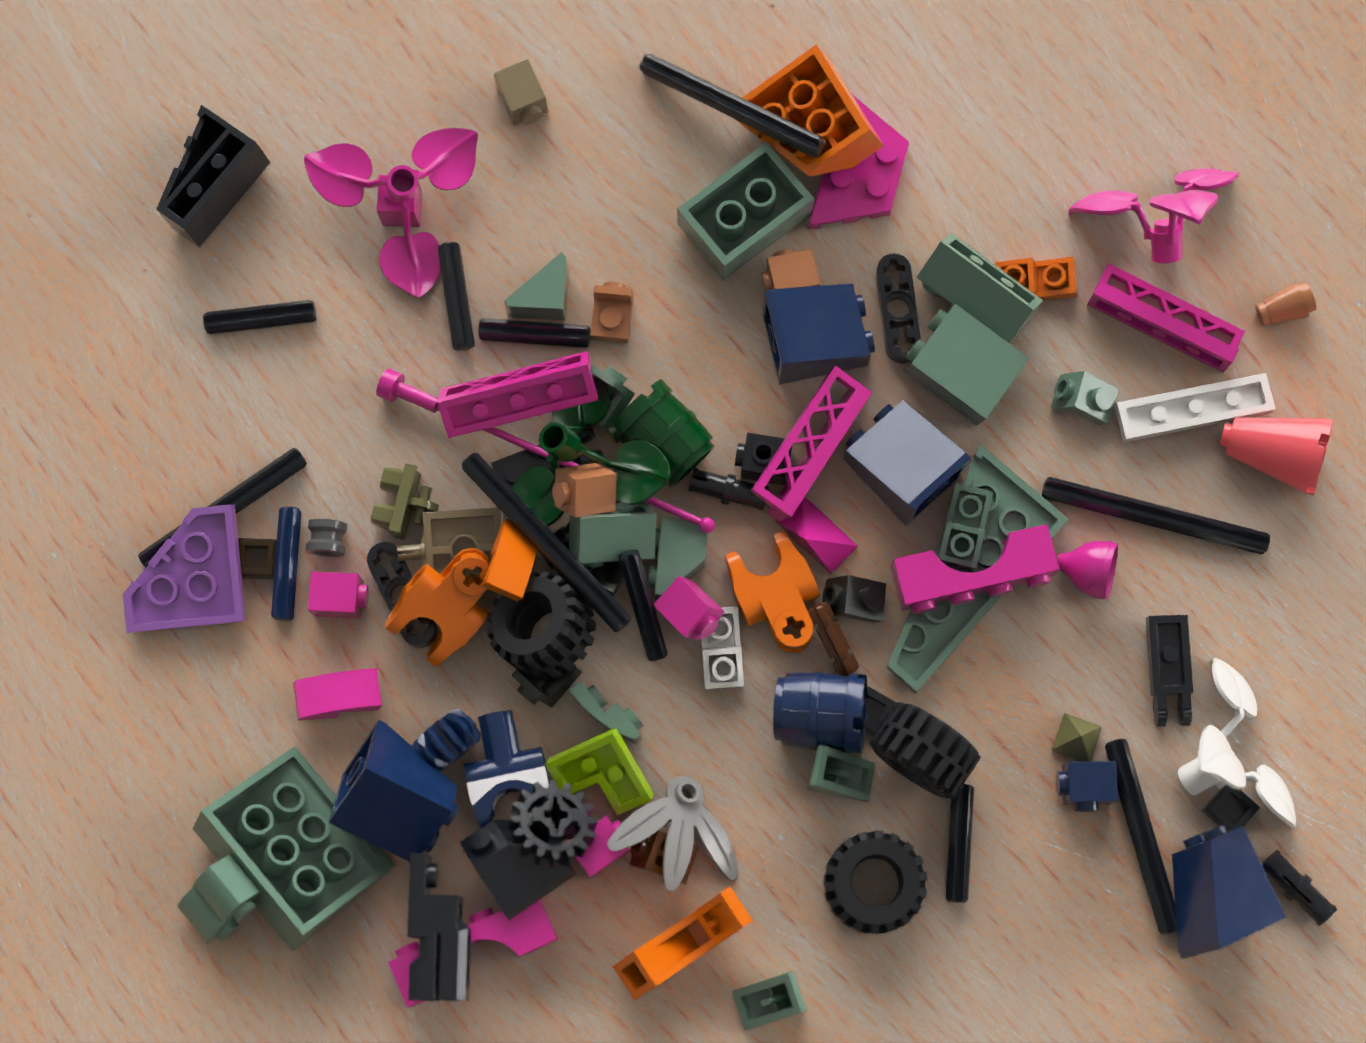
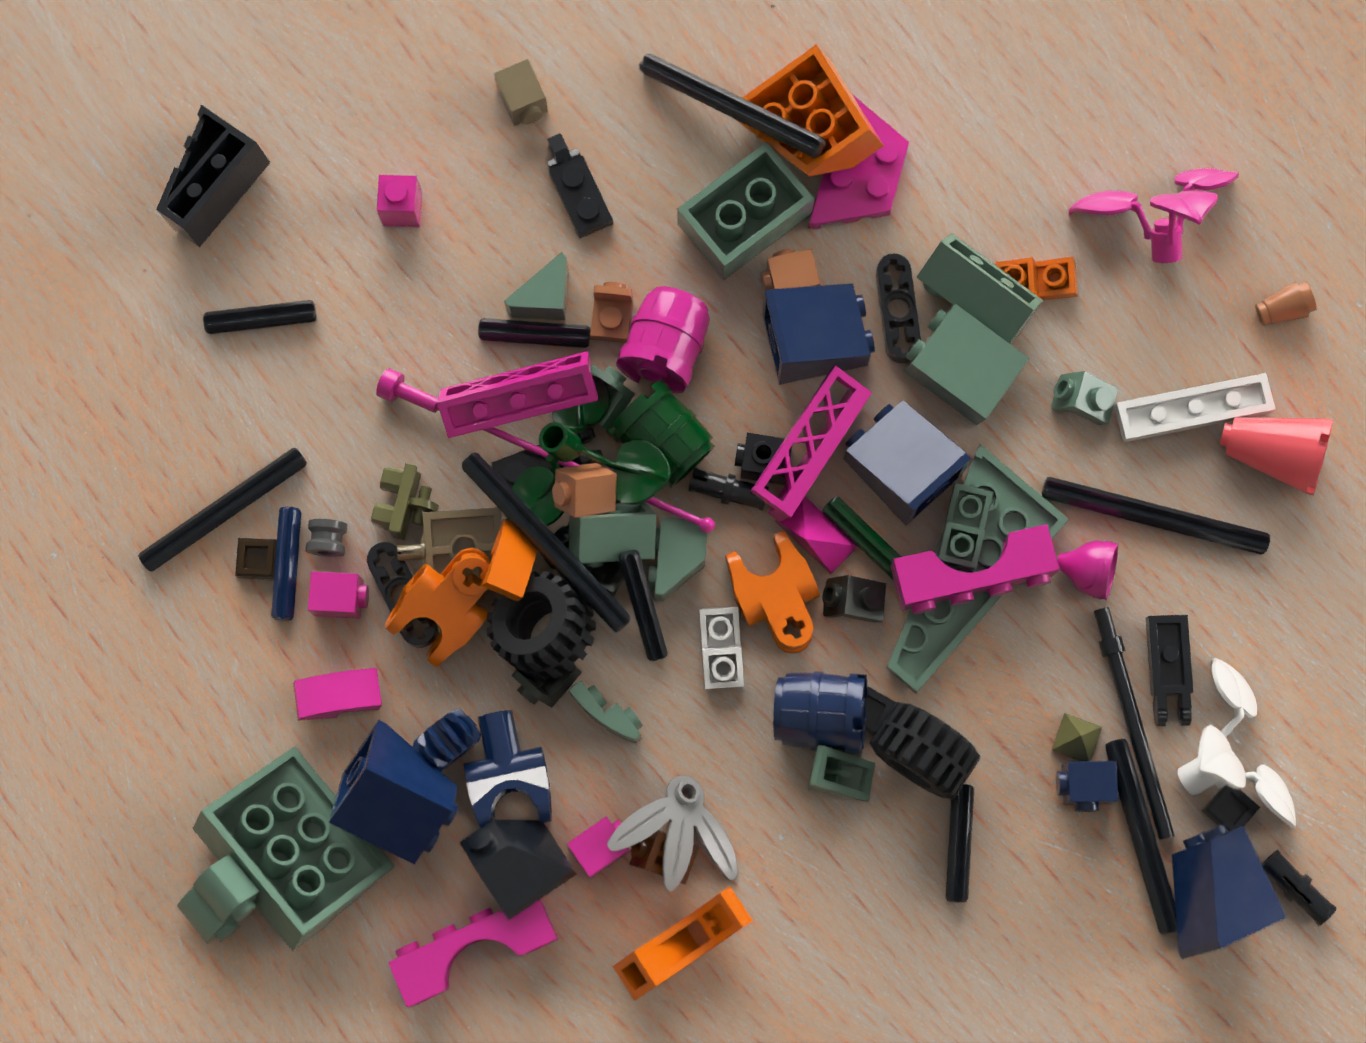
medium lavender plate [123,504,246,633] -> none
dark pink plant [304,128,478,298] -> none
black plate [407,853,471,1001] -> none
black axle [438,242,475,351] -> none
black gear [508,780,598,868] -> none
lime plate [545,727,654,816] -> none
dark pink brick [654,576,725,641] -> none
sand green slope [732,971,807,1030] -> none
reddish brown axle [808,602,859,676] -> none
black tyre [823,830,928,934] -> none
dark pink fence [1087,263,1245,373] -> none
none -> black hinge [547,133,613,239]
none -> dark pink piece [616,286,710,394]
none -> dark green axle [822,496,902,581]
none -> black bar [1094,607,1175,840]

